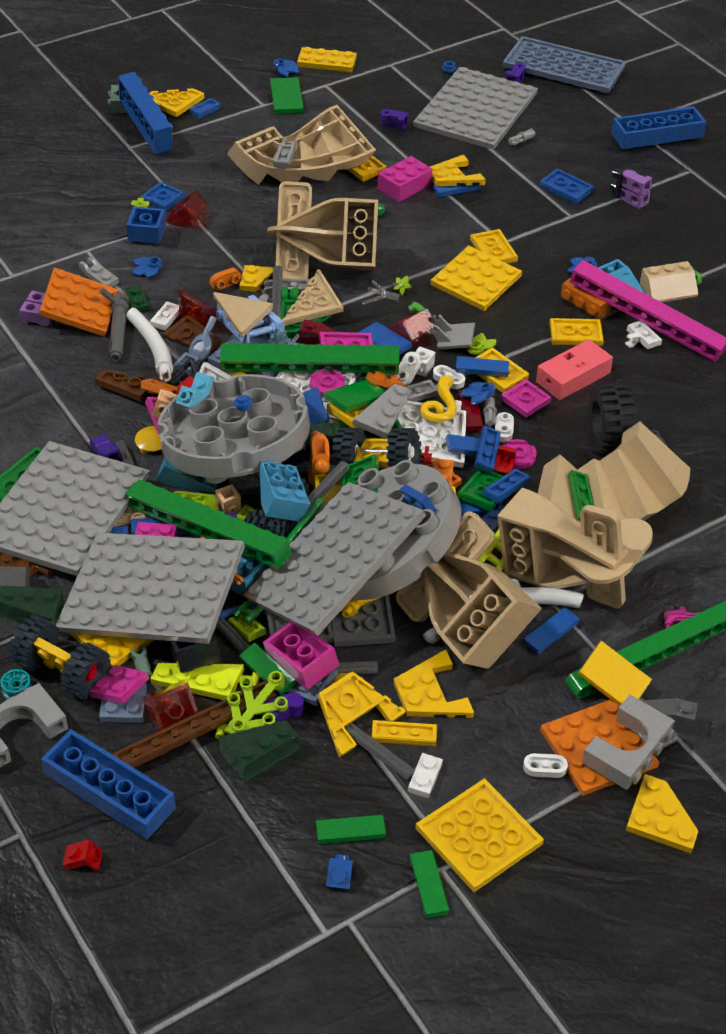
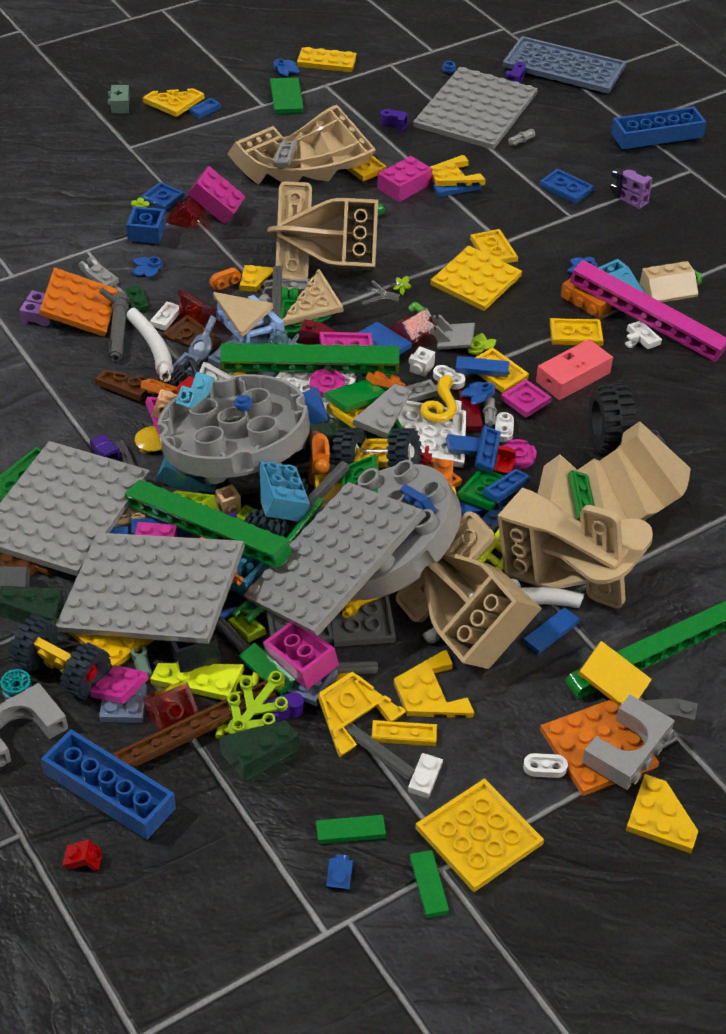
blue brick [118,72,173,154] -> none
white plate [395,352,421,386] -> none
dark pink piece [663,606,699,628] -> none
none -> dark pink brick [187,166,246,224]

